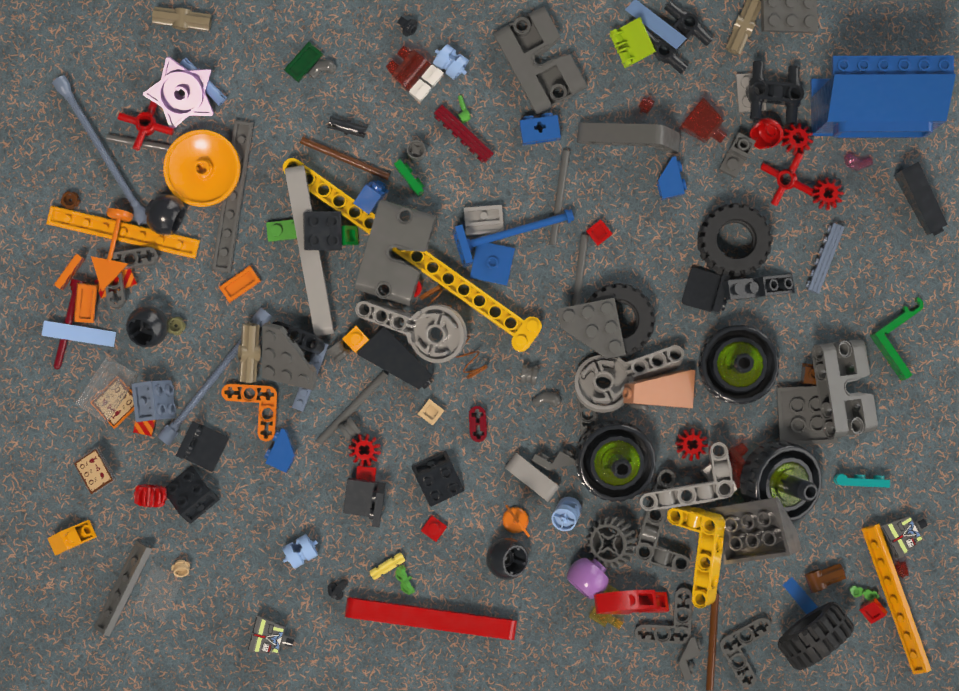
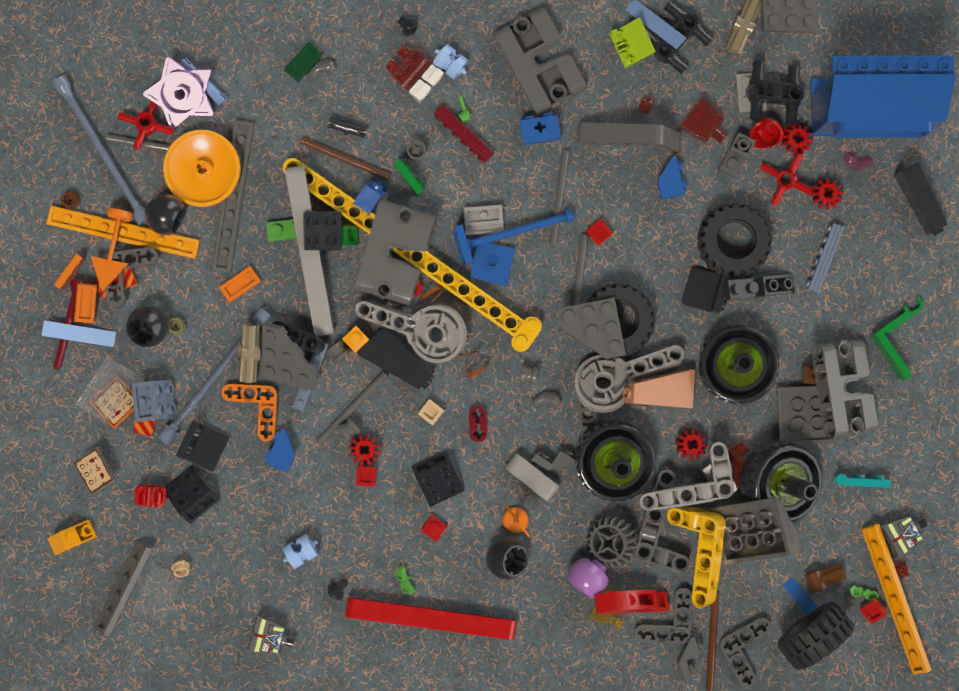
dark tan piece [152,6,212,32] -> none
black bracket [343,478,386,528] -> none
light yellow axle [370,553,405,580] -> none
light blue wheel [551,497,582,531] -> none

